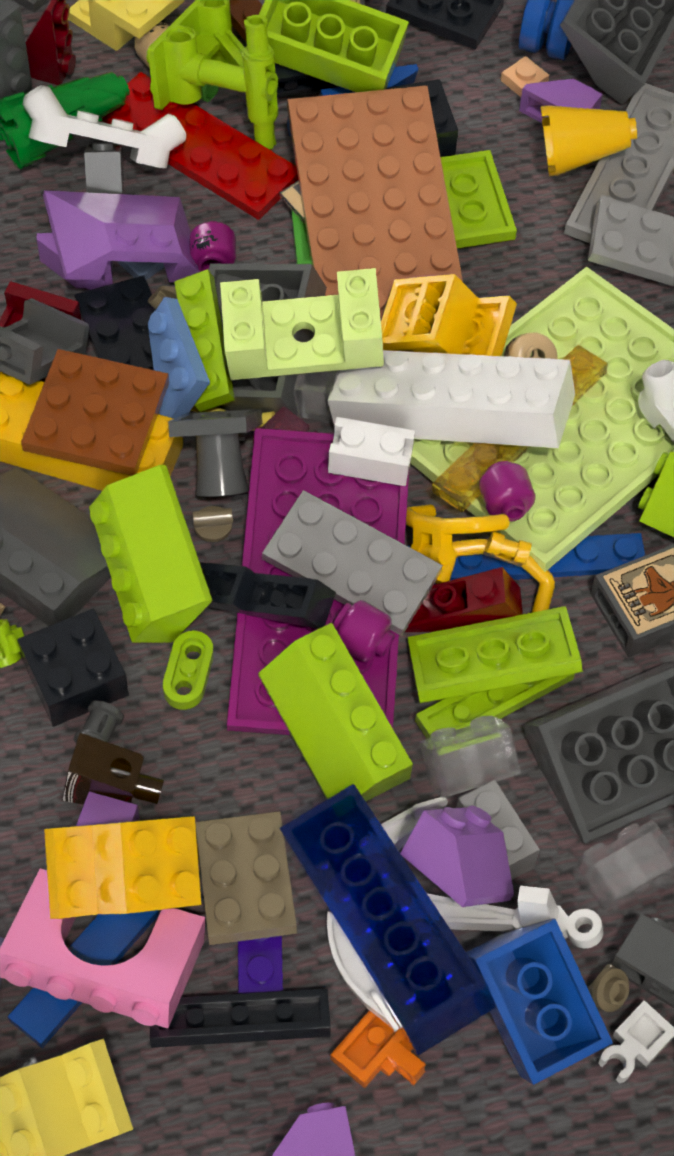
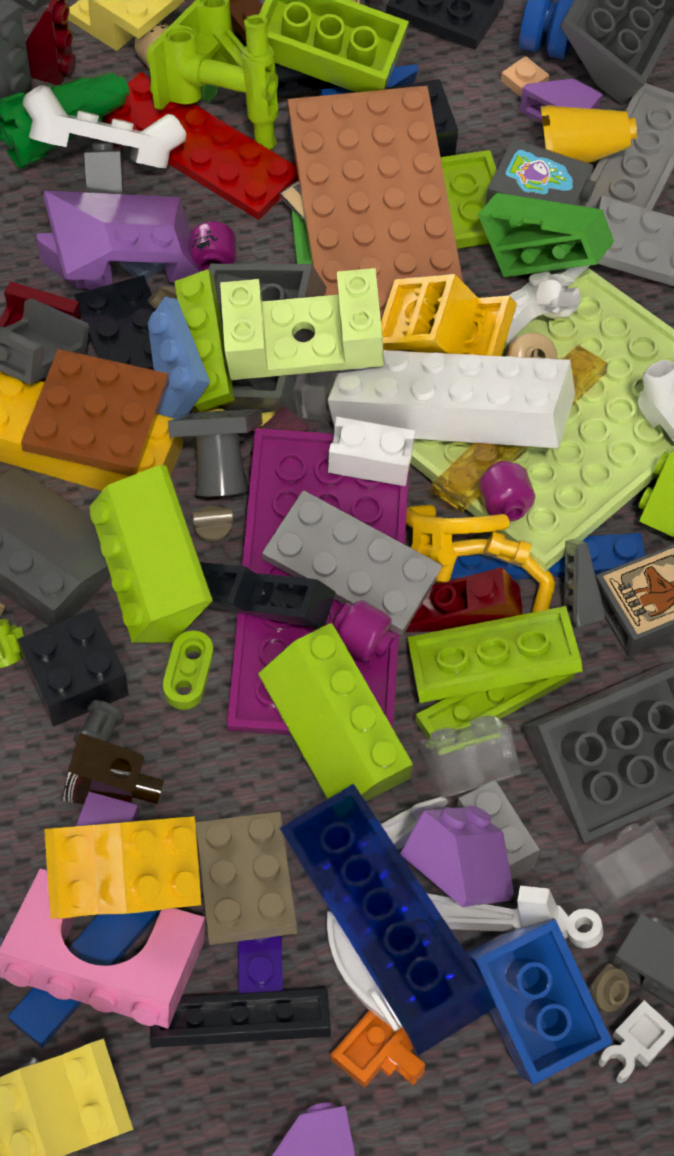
none -> bright green wedge [478,193,615,277]
none -> panel [485,139,595,206]
none -> white plate [505,265,590,344]
none -> dark grey slope [564,539,605,628]

